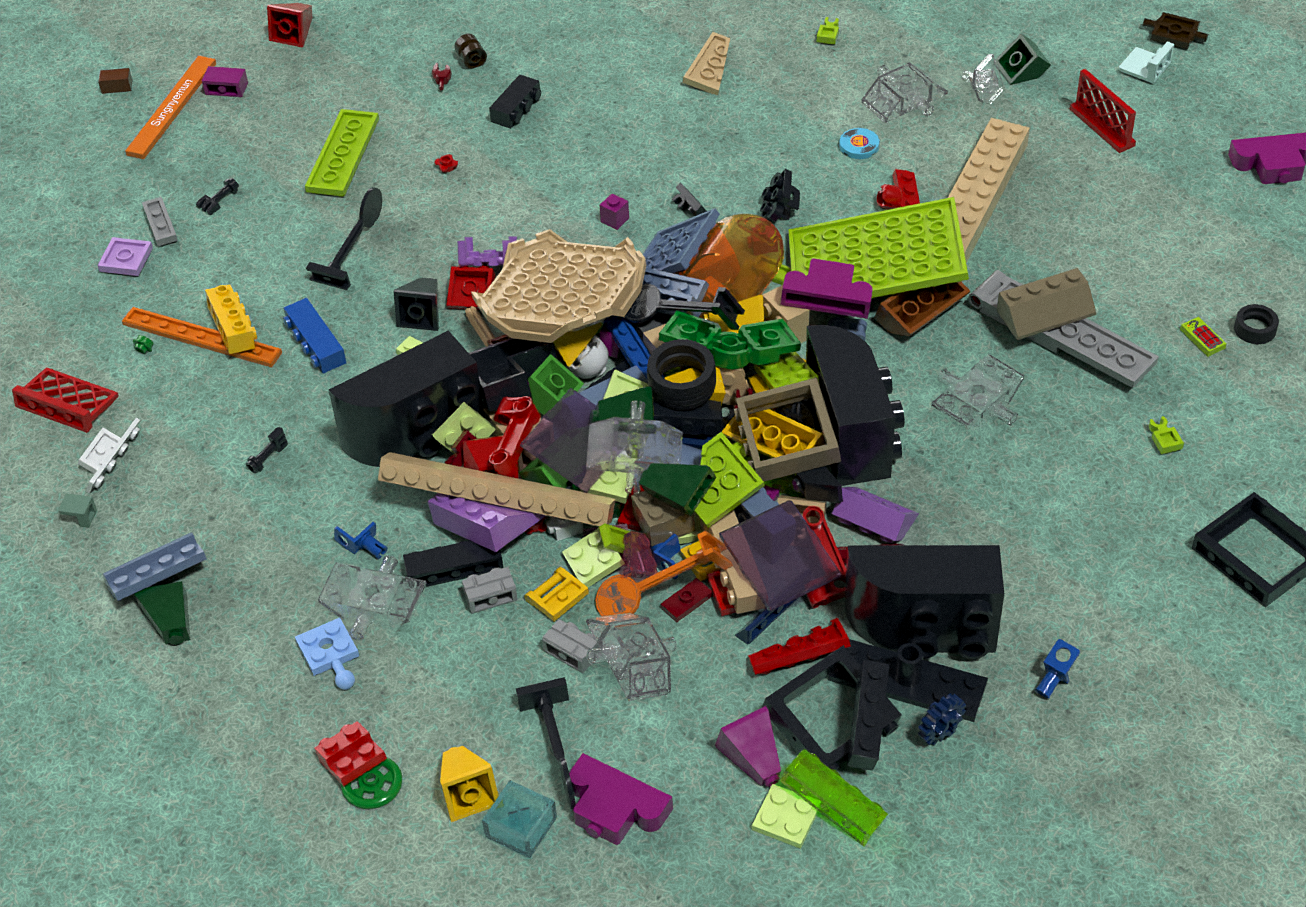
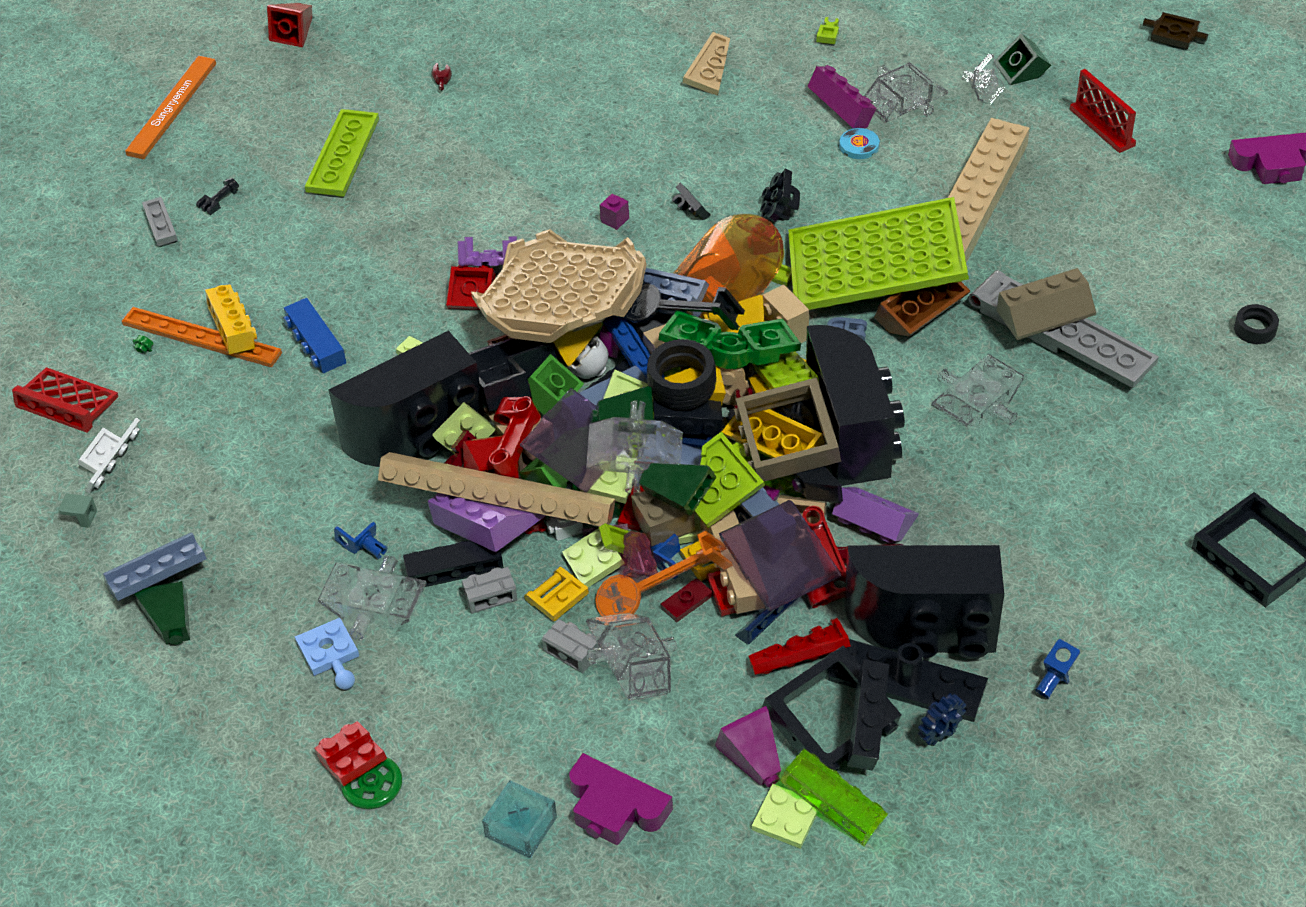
lavender plate [97,237,153,276] -> none
reddish brown piece [98,68,133,94] -> none
magenta brick [202,66,248,97] -> none
black hinge [246,427,288,473] -> none
black piece [306,187,382,290] -> none
black slope [394,278,439,331] -> none
red plate [435,154,458,172] -> none
yellow slope [440,746,501,822] -> none
dark brown wheel [454,34,487,69] -> none
tan axle [465,306,495,347] -> none
black brick [489,74,542,129] -> none
black piece [516,677,576,810] -> none
sand blue plate [643,208,720,273] -> none
magenta brick [780,258,873,319] -> none
red plate [877,169,920,210] -> none
light aqua bracket [1119,42,1174,84] -> none
lime plate [1149,416,1184,454] -> none
tile [1180,317,1227,357] -> none
none -> magenta brick [807,65,877,129]

